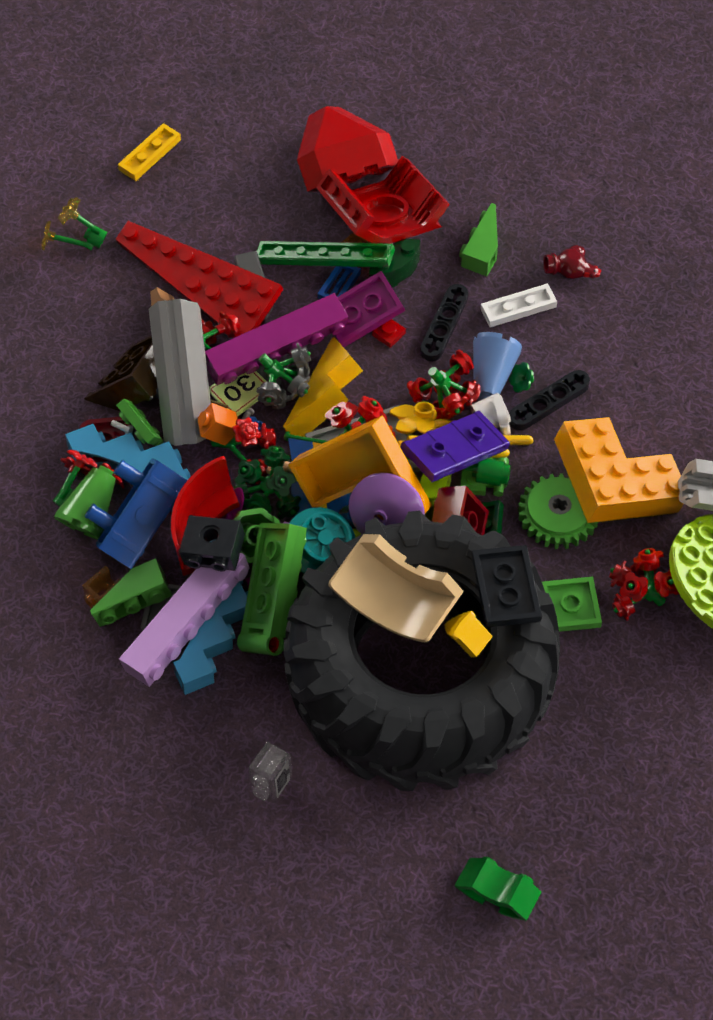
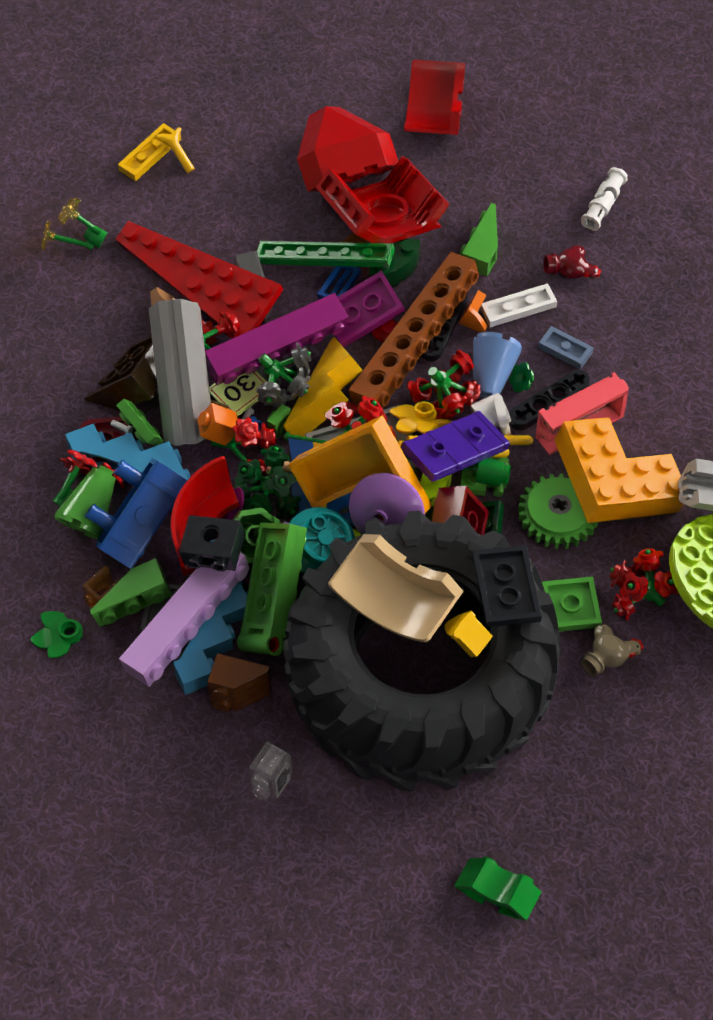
none -> green plate [30,611,83,658]
none -> yellow piece [155,128,195,173]
none -> reddish brown slope [207,654,272,712]
none -> bright green plate [267,404,291,439]
none -> dark orange brick [349,252,479,408]
none -> red panel [404,59,466,135]
none -> orange tile [458,290,487,332]
none -> coral door [535,372,629,455]
none -> sand blue plate [538,326,594,370]
none -> white piece [581,167,627,231]
none -> dark tan animal [581,624,644,676]

